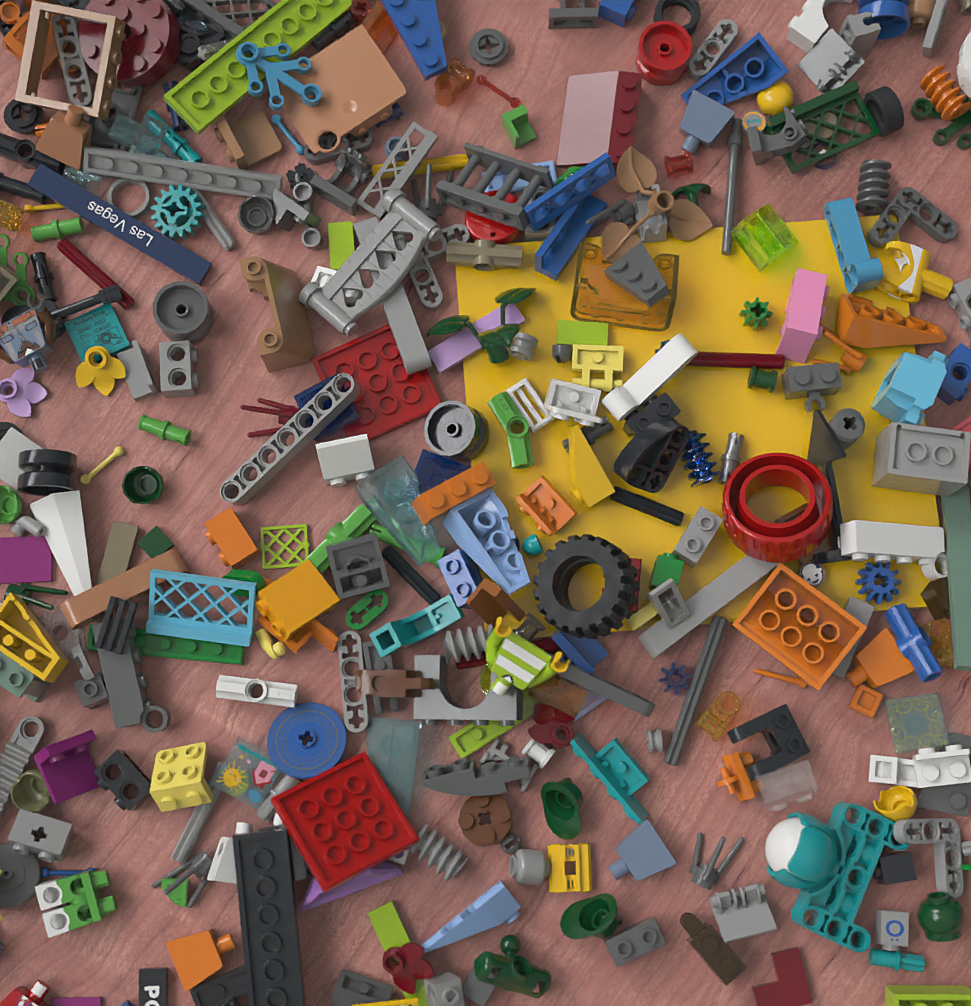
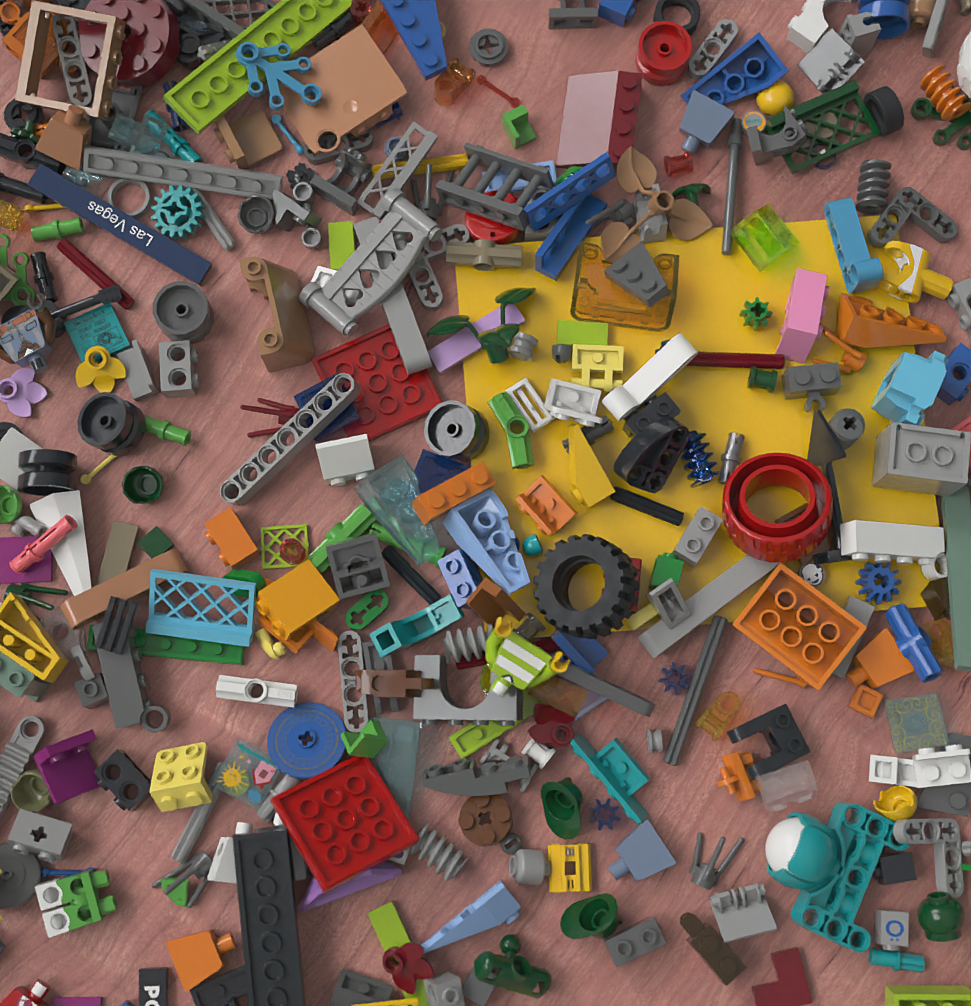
none -> coral pin [9,514,78,574]
none -> dark green plant [10,121,40,145]
none -> black wheel [77,392,146,456]
none -> clear red bush [279,538,305,565]
none -> bright green panel [341,720,388,758]
none -> clear blue gear [588,798,621,831]

